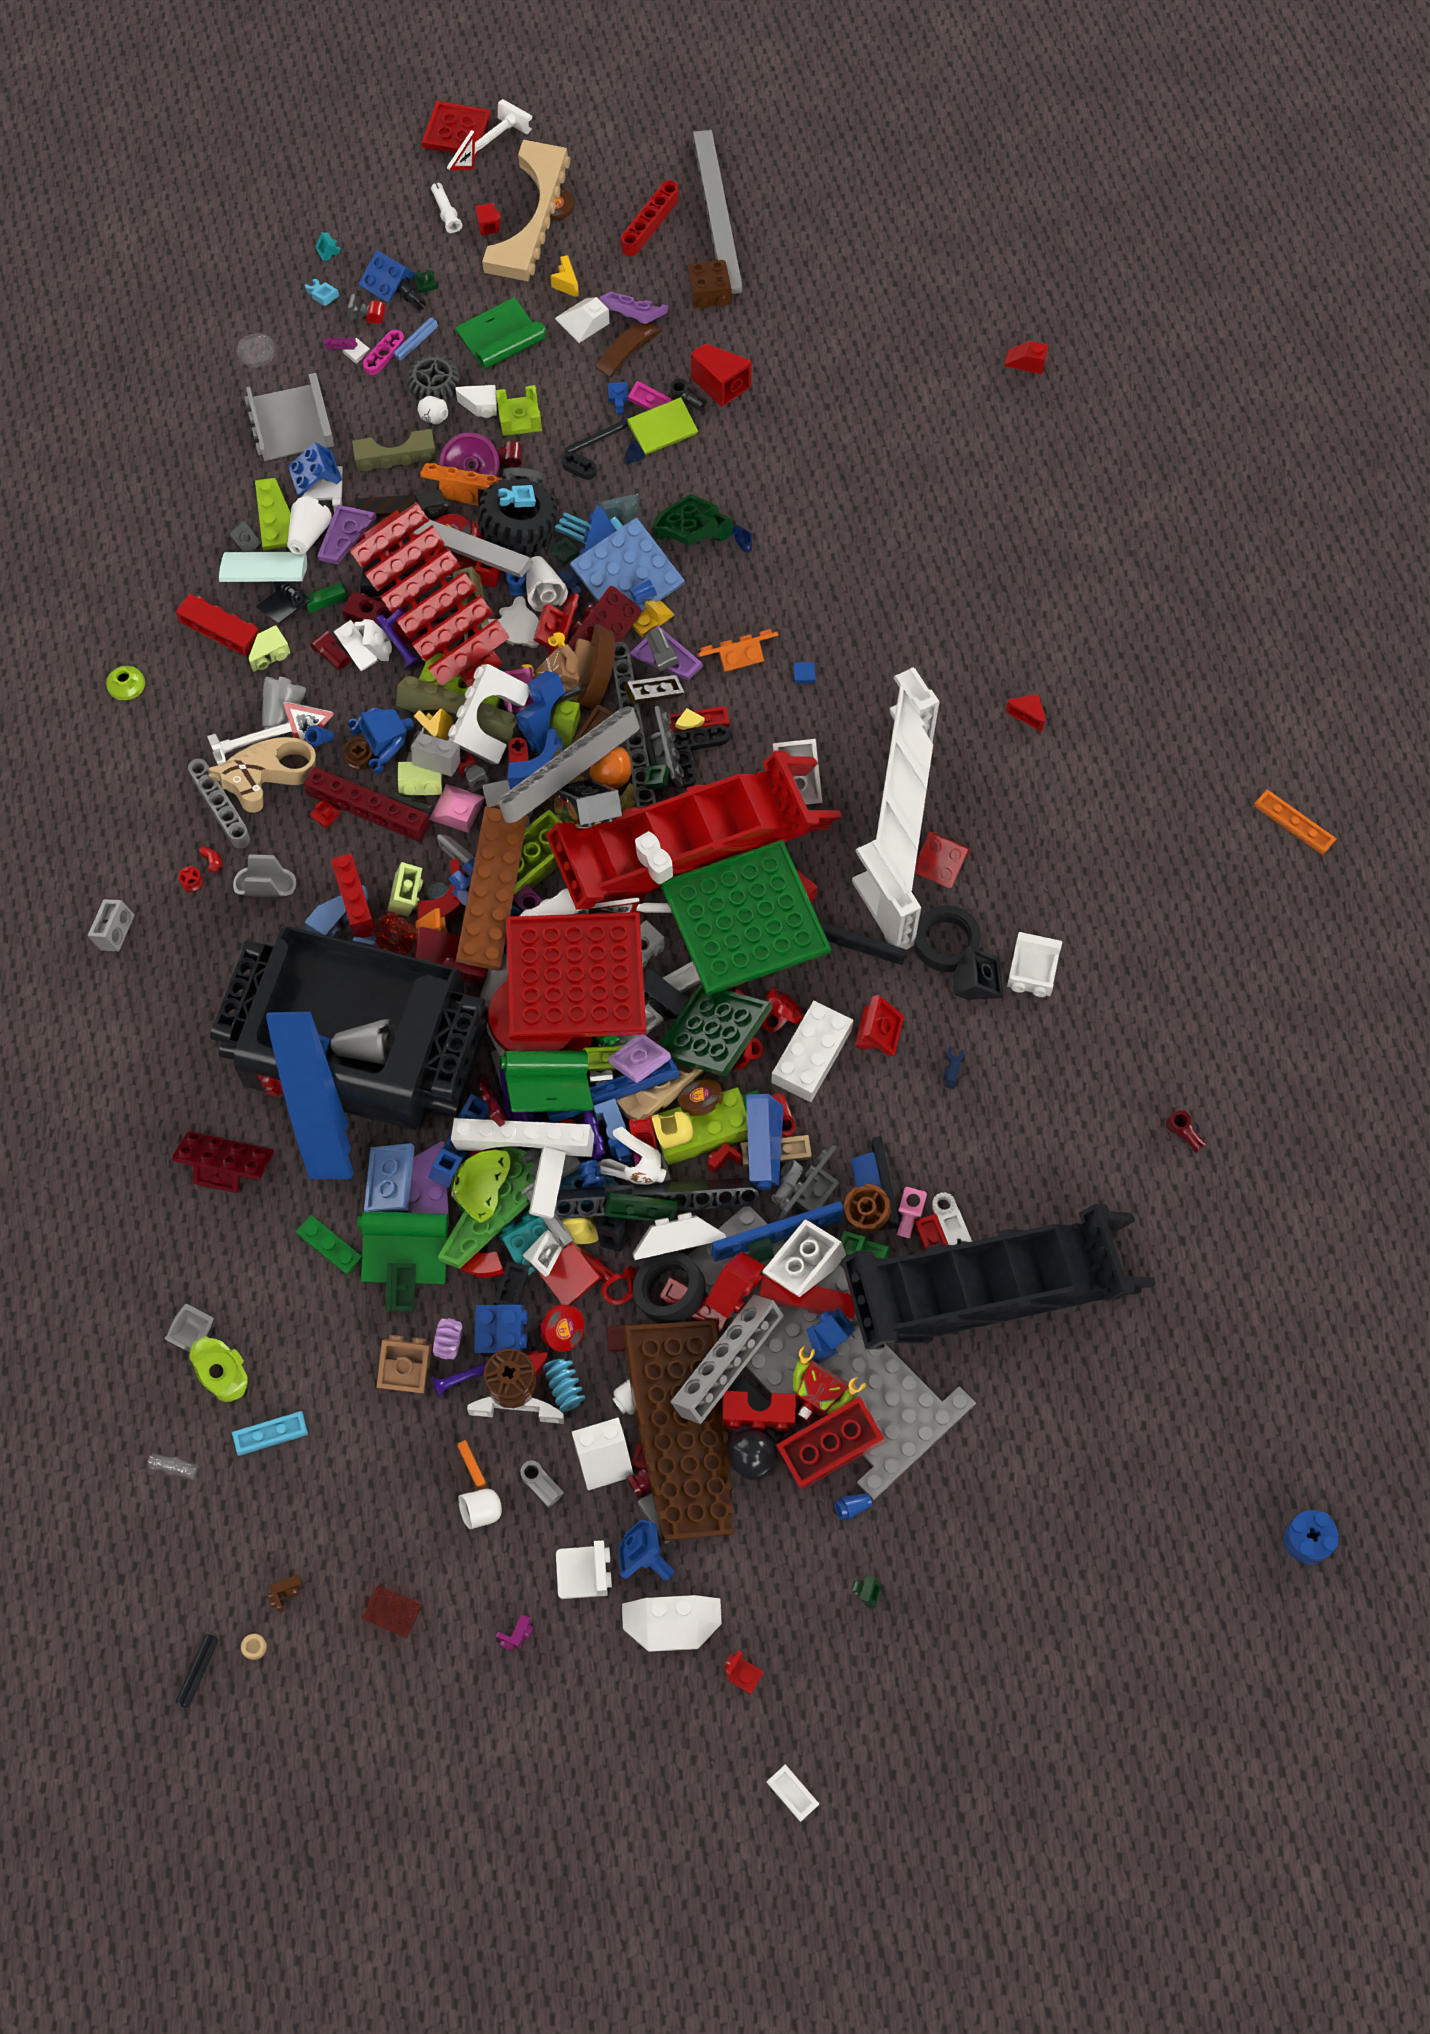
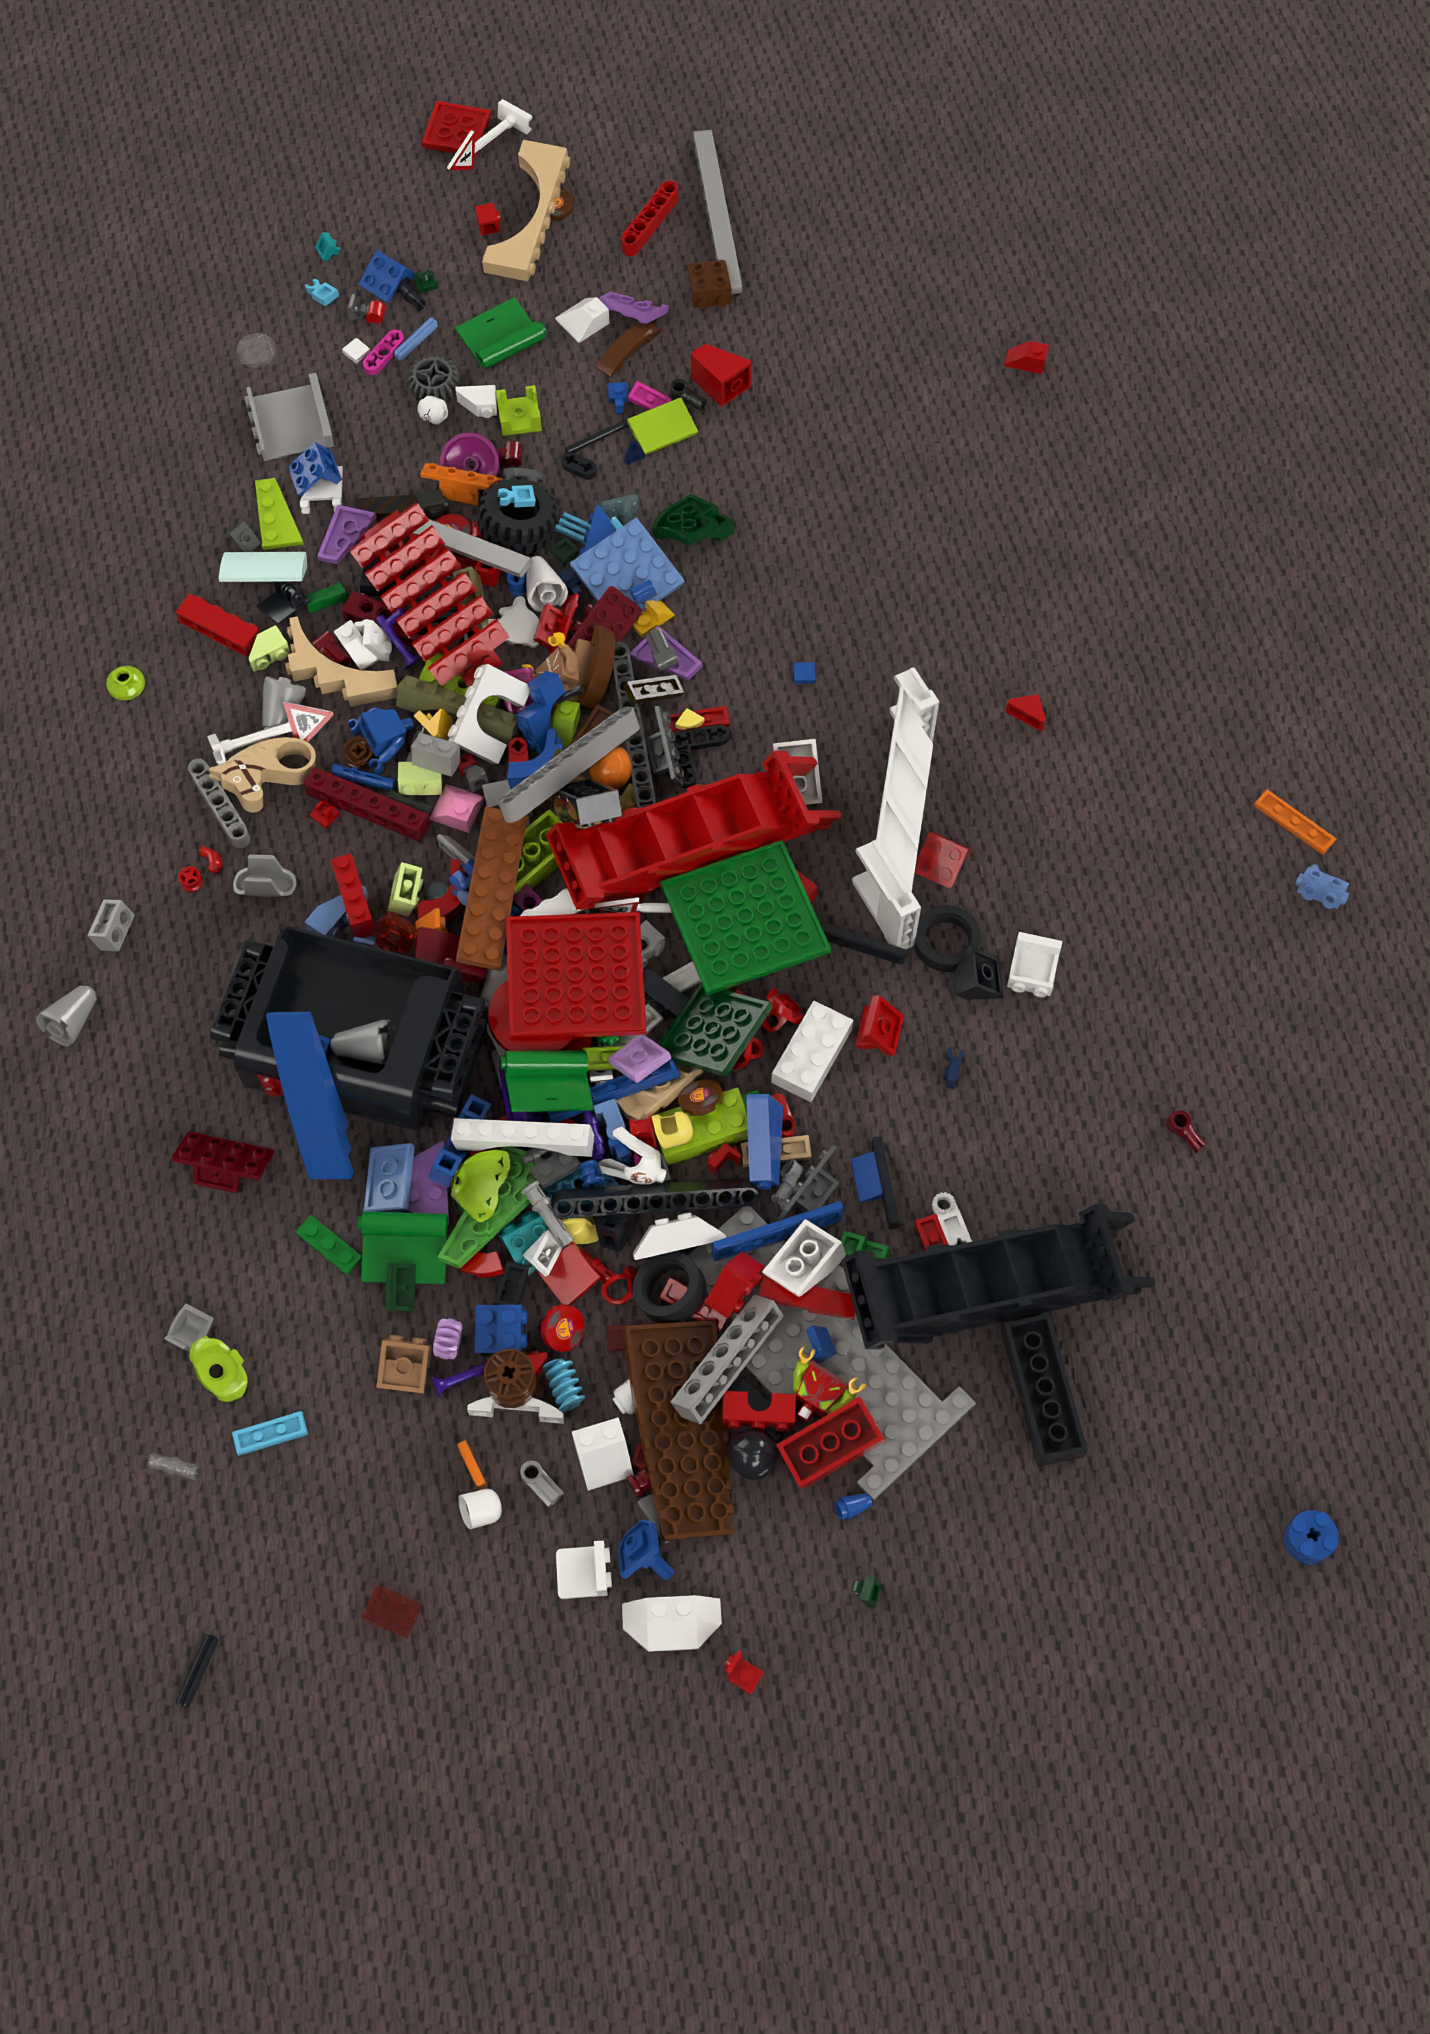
tan tile [241,1634,267,1660] -> none
reddish brown bracket [268,1575,304,1613] -> none
white cone [287,497,332,554] -> none
blue cone [305,725,334,747] -> none
magenta axle [323,337,358,350] -> none
olive arch [352,429,436,472] -> none
white pin [431,183,462,233] -> none
dark red piece [479,1075,510,1127] -> none
magenta bracket [496,1614,534,1651] -> none
white tile [529,1146,566,1219] -> none
yellow slope [551,255,579,297] -> none
dark green tile [604,1193,678,1222] -> none
white brick [635,831,673,884] -> none
dark green tile [644,764,670,789] -> none
orange bracket [696,629,779,672] -> none
clear blue tile [733,525,752,552] -> none
clear green tile [747,1237,774,1263] -> none
white tile [766,1764,819,1822] -> none
blue brick [814,1307,856,1350] -> none
dark orange cylinder [844,1184,891,1232] -> none
bright pink bracket [896,1187,927,1239] -> none
none -> light grey cone [36,986,97,1047]
none -> tan arch [285,616,397,707]
none -> blue pin [331,764,396,791]
none -> black brick [1001,1313,1088,1467]
none -> medium blue brick [1295,864,1350,909]

